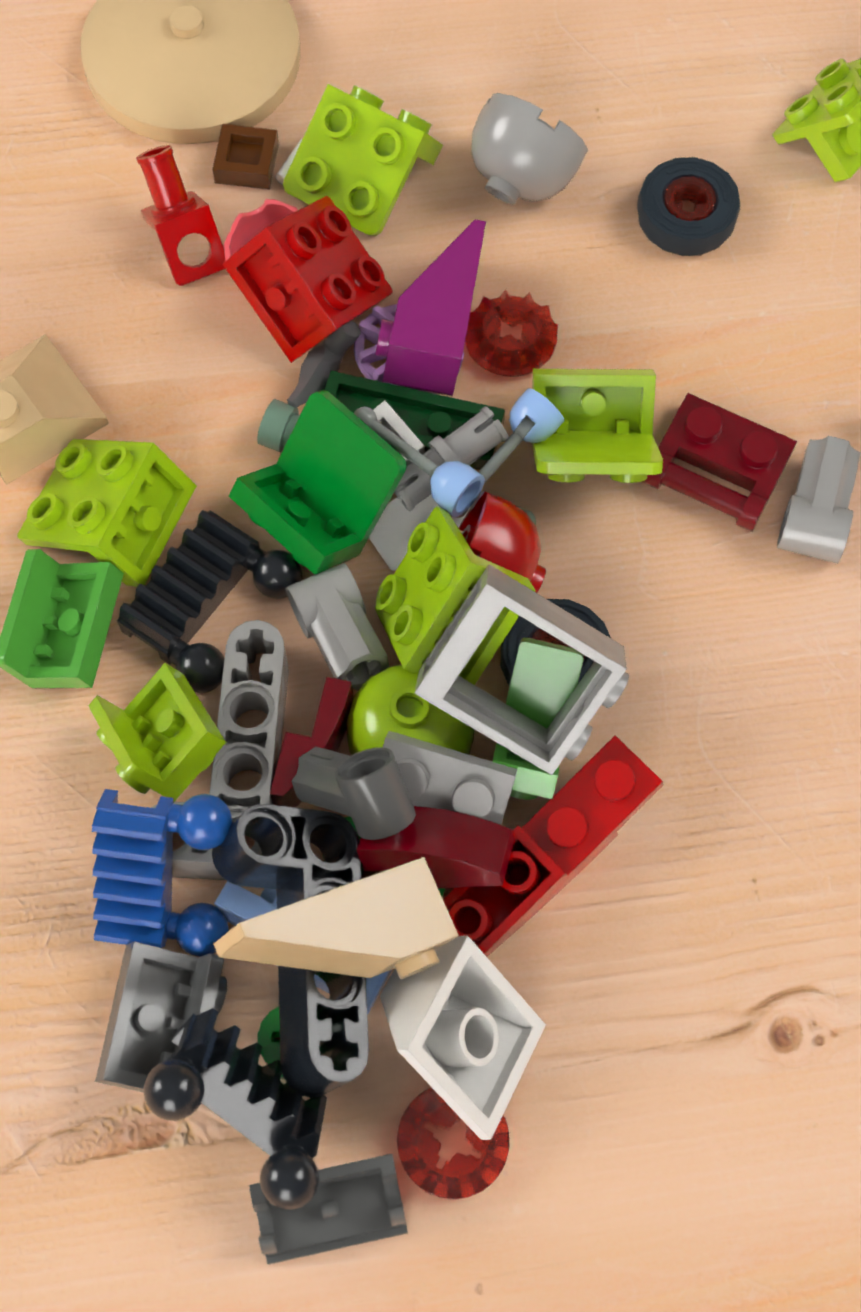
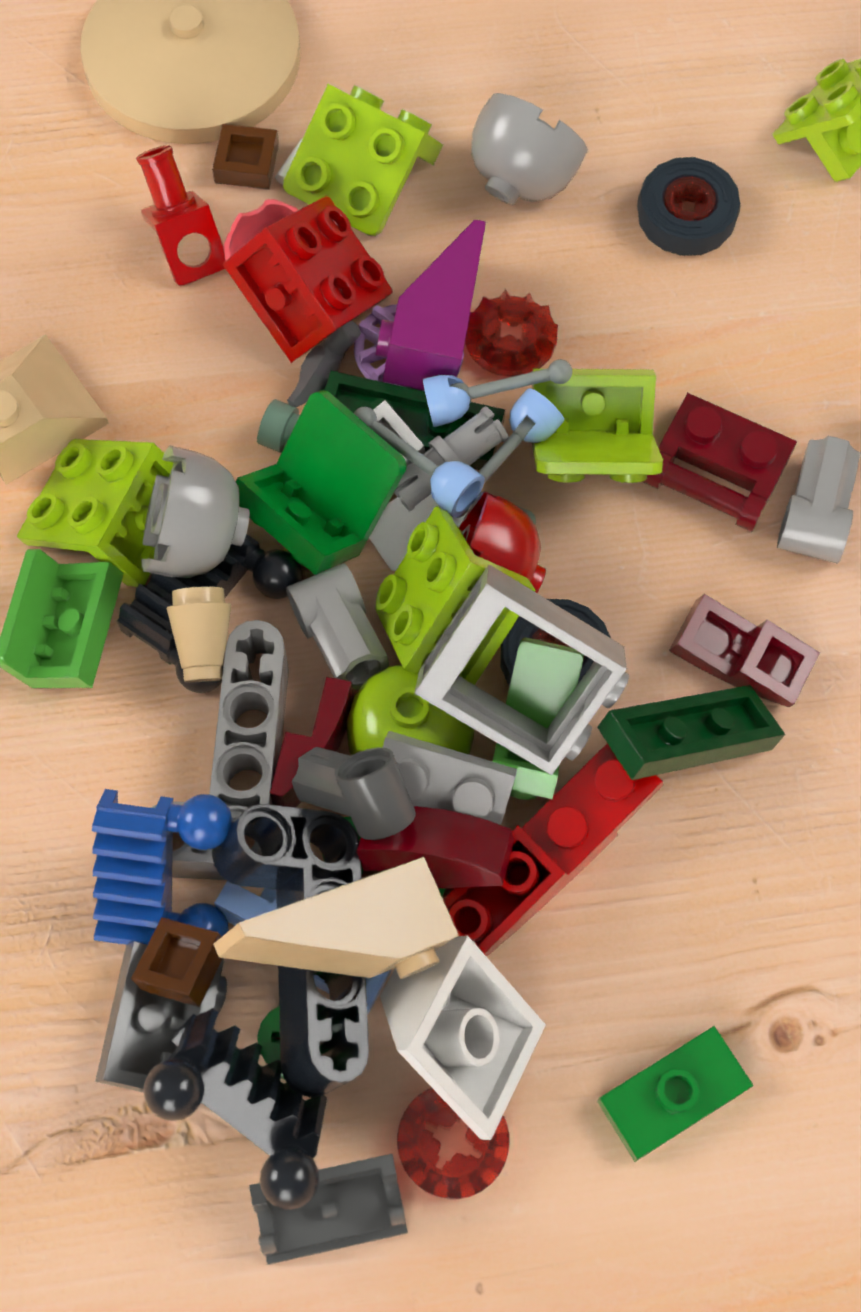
lime bracket [88,663,226,802] -> none
none -> reddish brown tile [131,917,223,1007]
none -> light grey cylinder [142,445,250,578]
none -> tan cone [166,587,231,682]
none -> hinge [423,359,572,427]
none -> dark green plate [597,685,786,780]
none -> green plate [597,1026,754,1162]
none -> slope [669,593,820,707]

